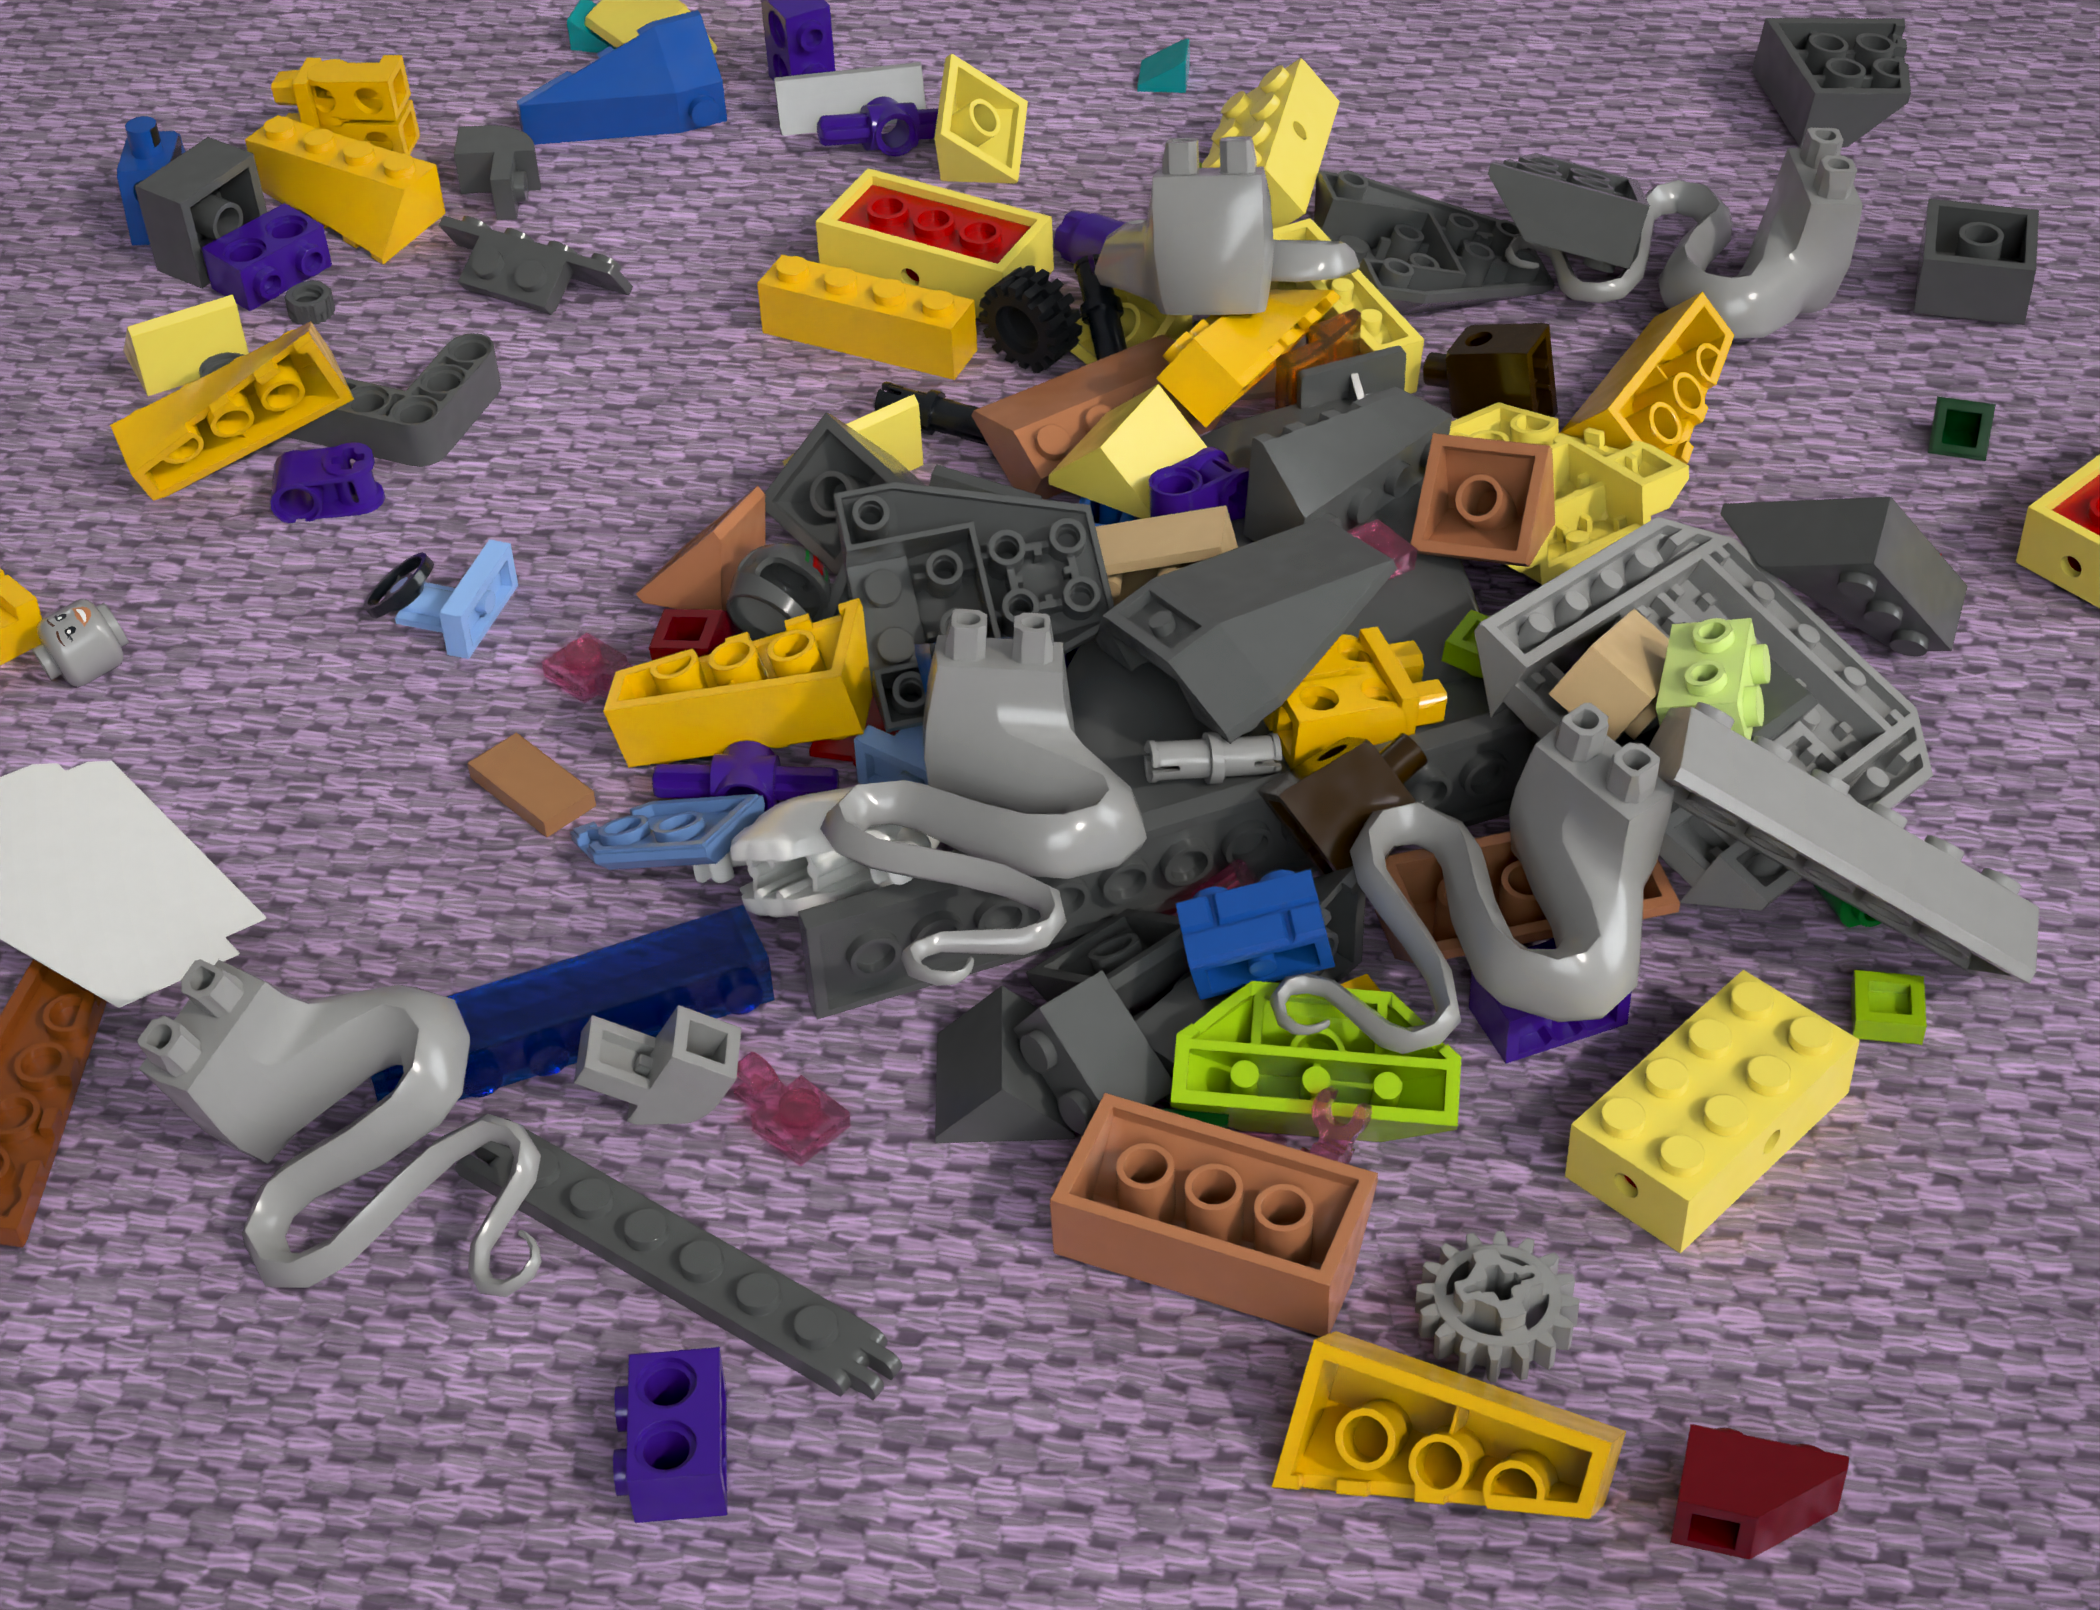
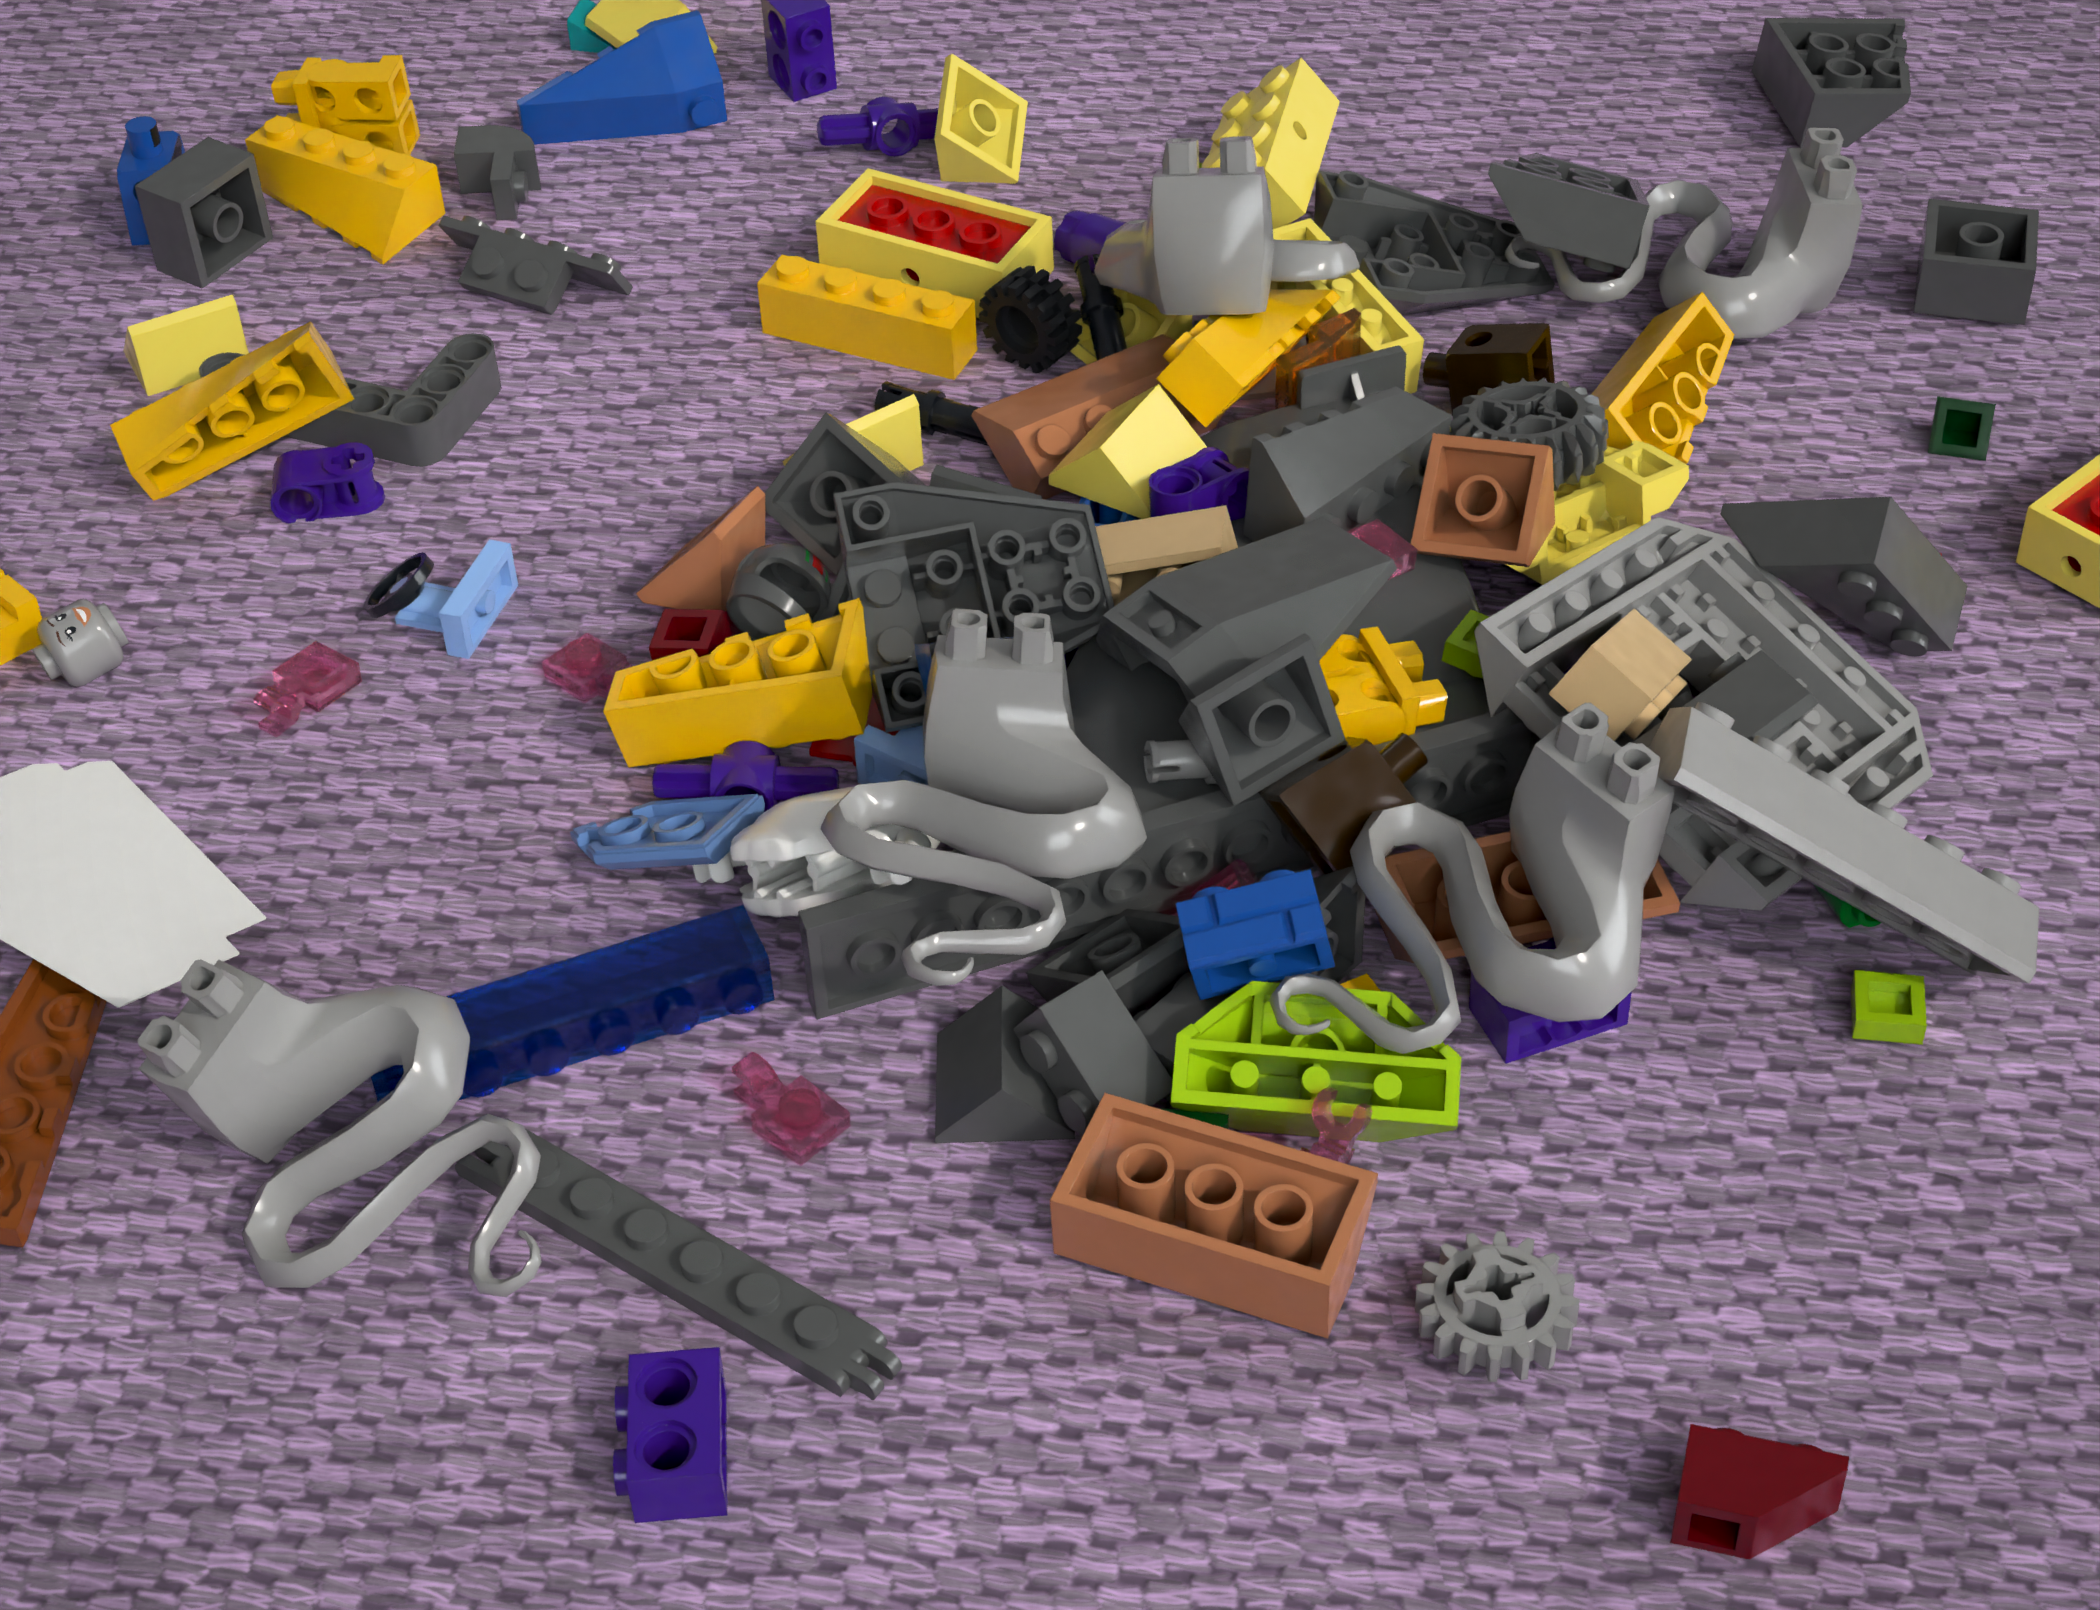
dark purple brick [201,203,332,311] -> none
dark grey axle [285,280,335,325] -> none
medium nougat tile [467,732,596,837] -> none
light grey brick [574,1005,741,1125] -> none
light grey slope [774,62,926,136] -> none
teal slope [1137,39,1190,93] -> none
yellow wedge [1272,1331,1626,1519] -> none
light yellow brick [1565,970,1860,1254] -> none
yellowish green brick [1656,618,1771,741] -> none
none -> clear pink plate [253,641,362,738]
none -> dark grey slope [1178,633,1346,806]
none -> dark grey gear [1449,378,1608,491]

